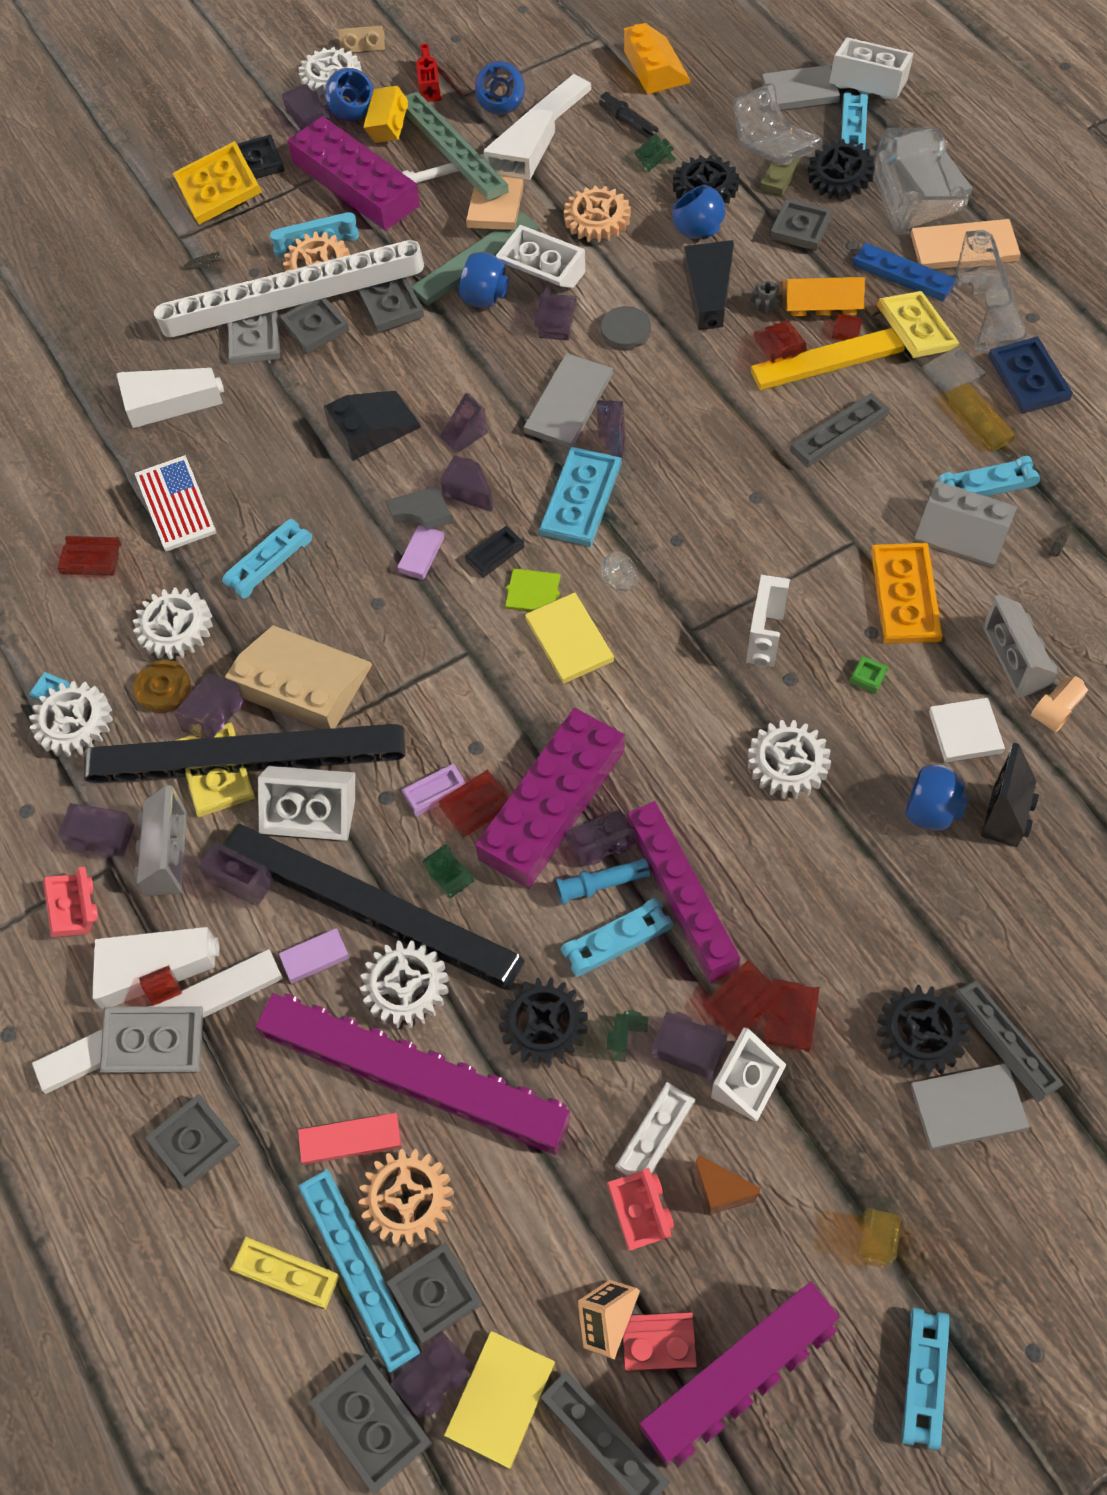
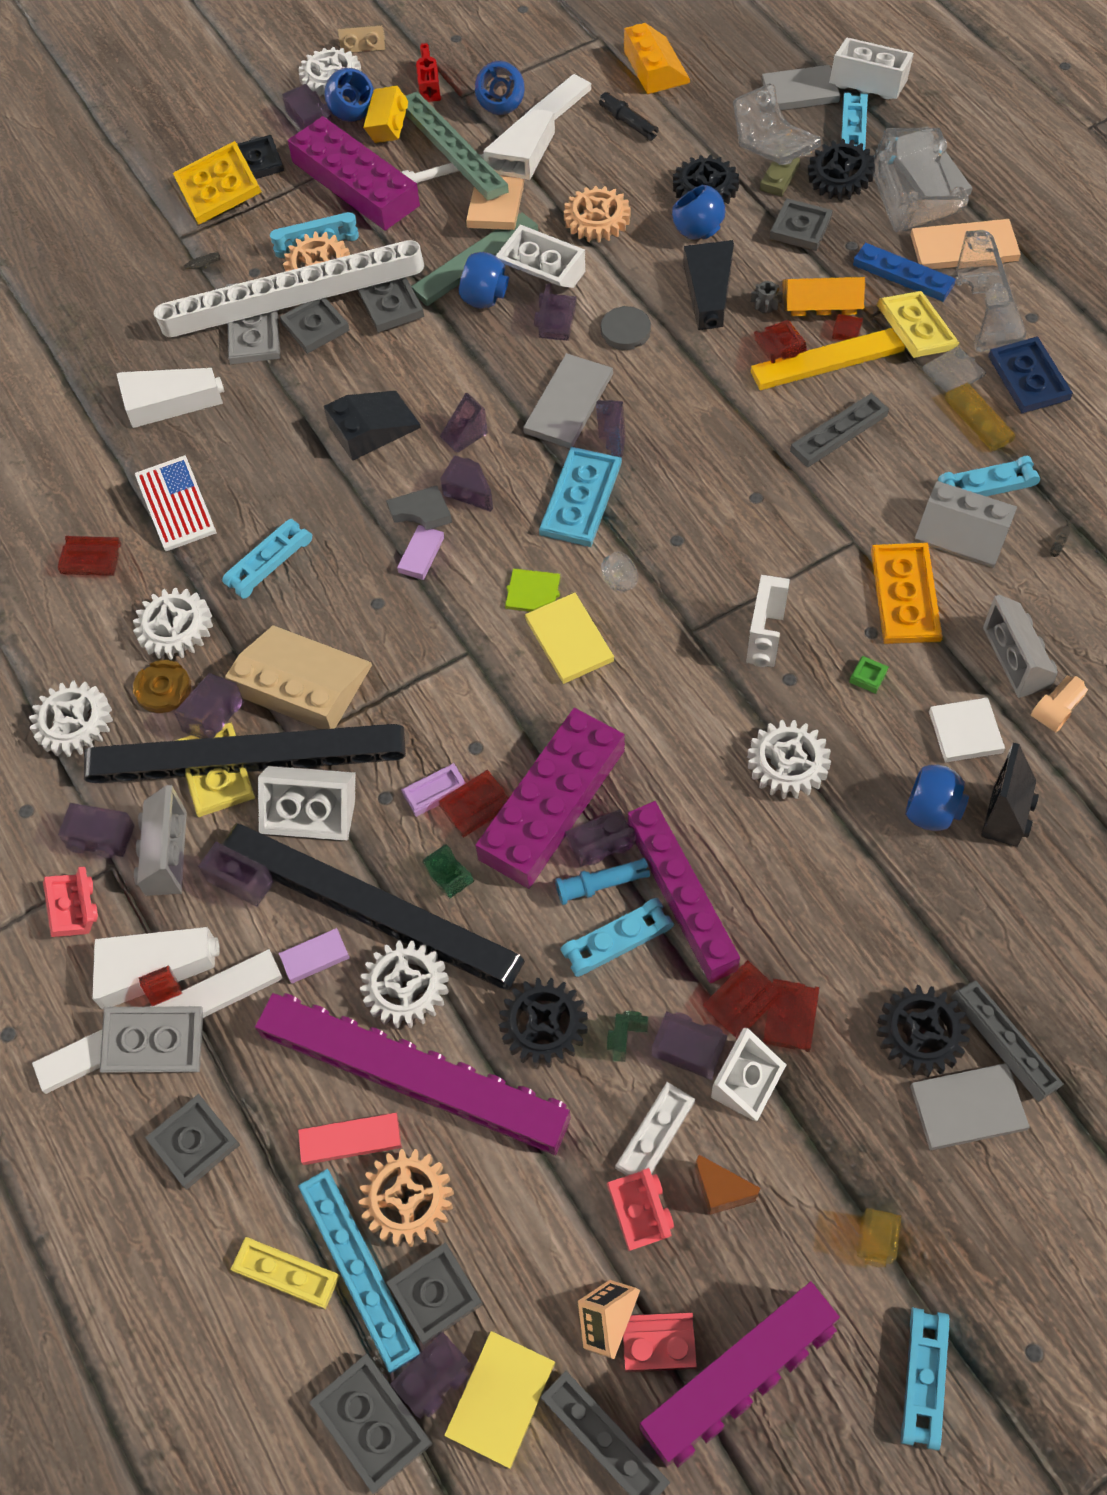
medium azure tile [29,672,70,703] -> none
black tile [465,526,525,578] -> none
clear green bracket [634,133,676,172] -> none

